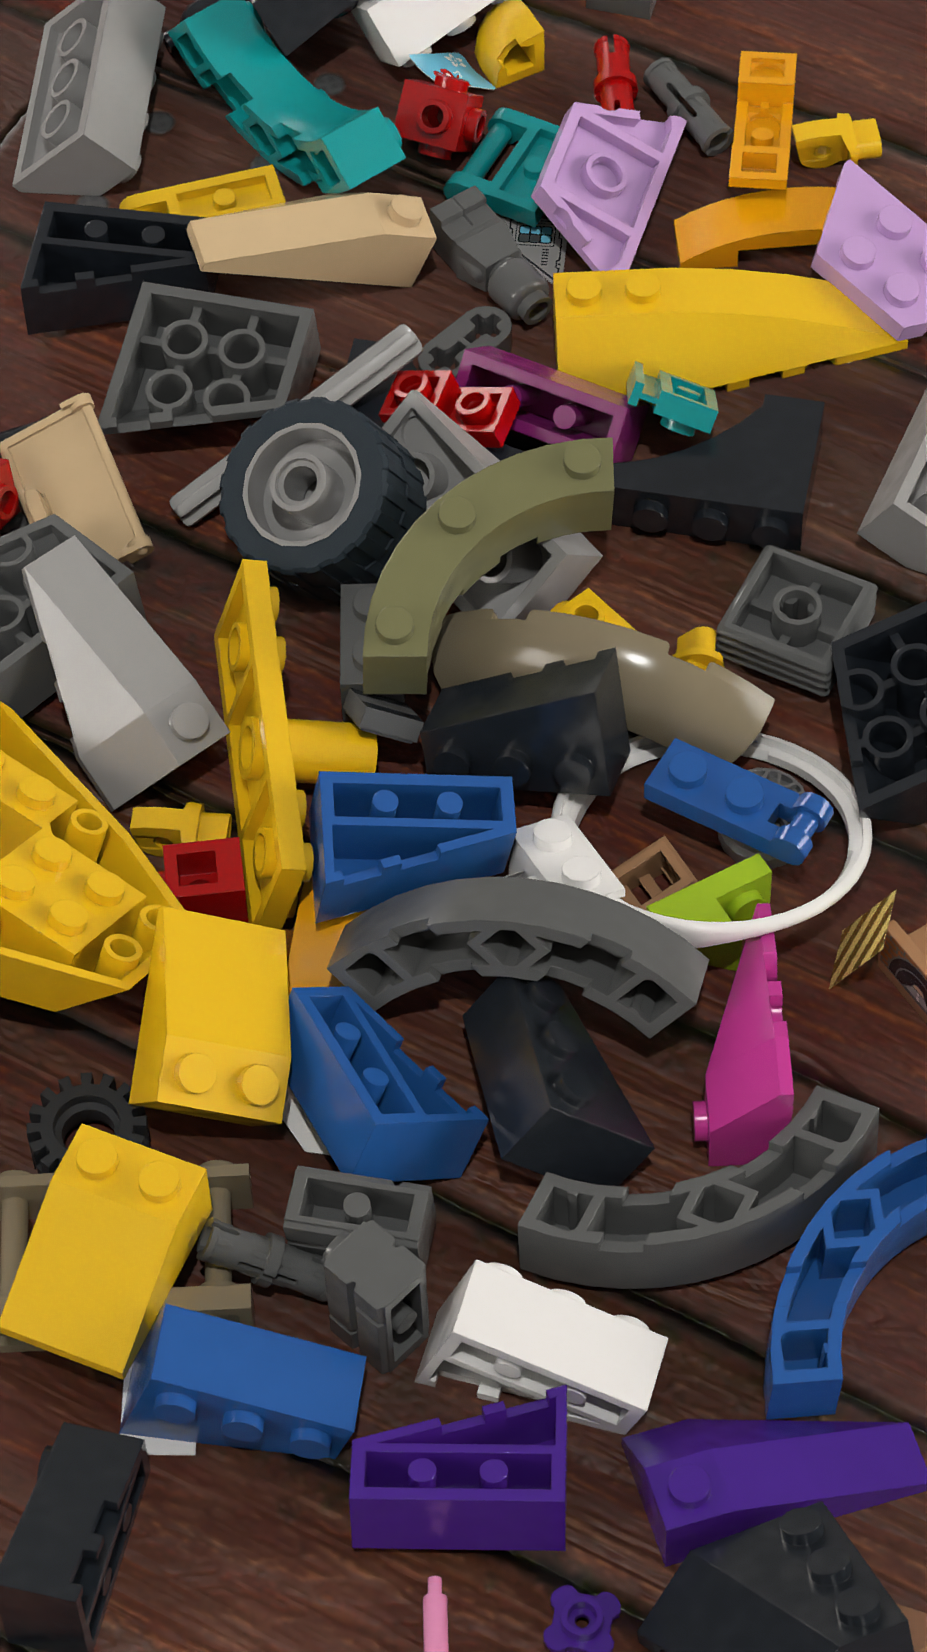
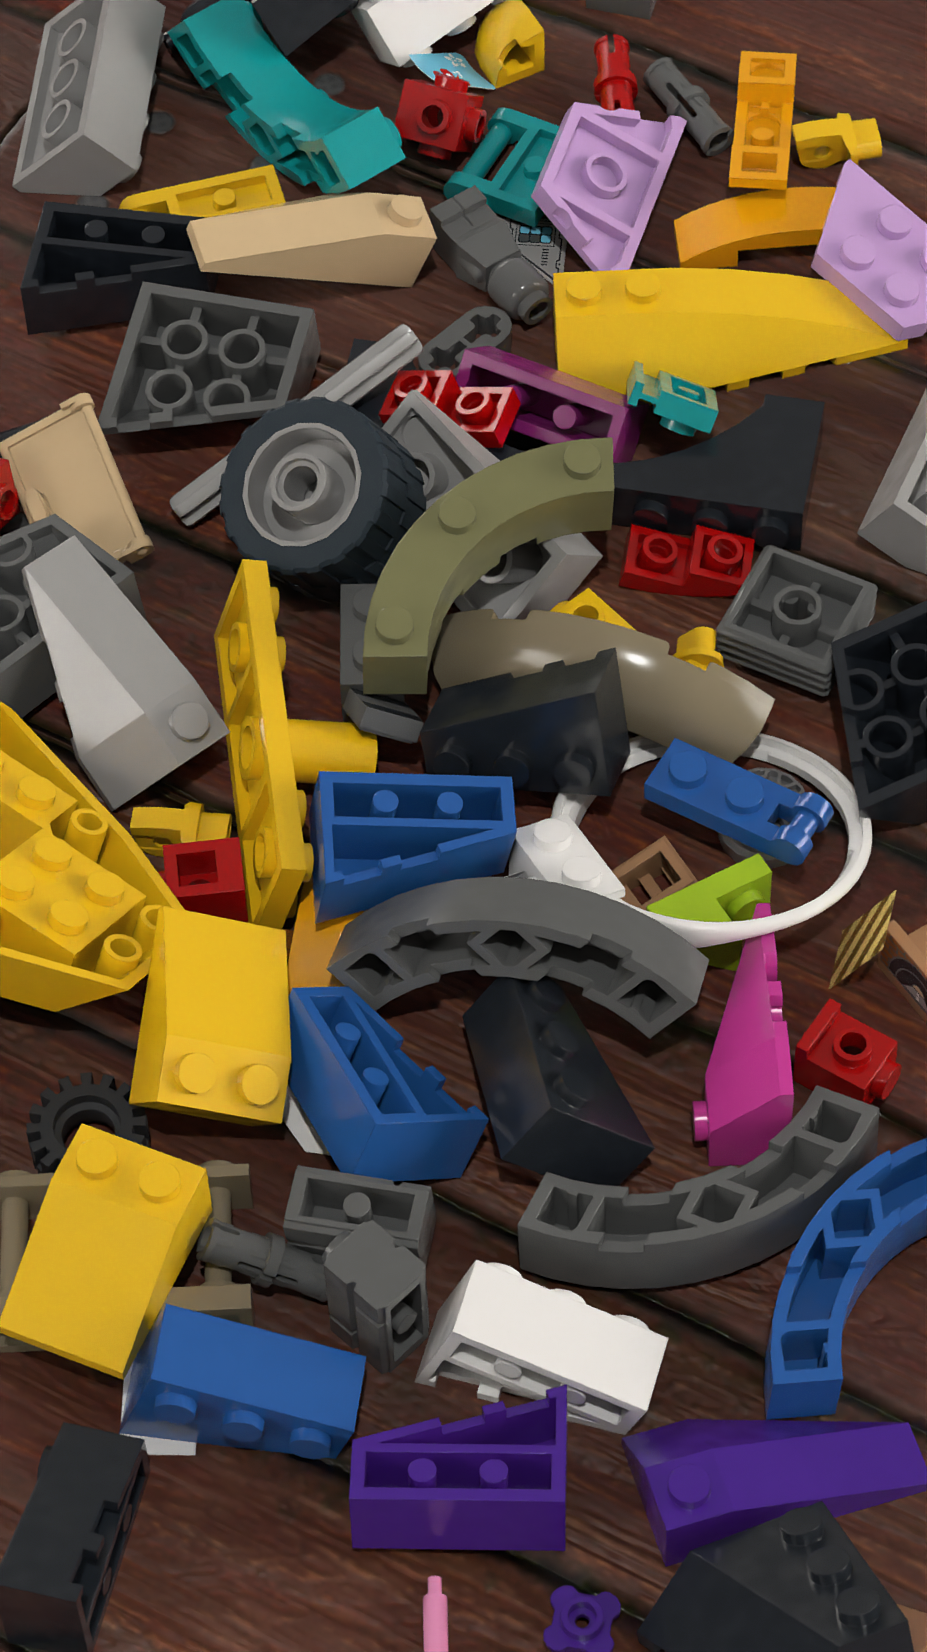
none -> red slope [618,524,755,597]
none -> red brick [793,998,902,1104]

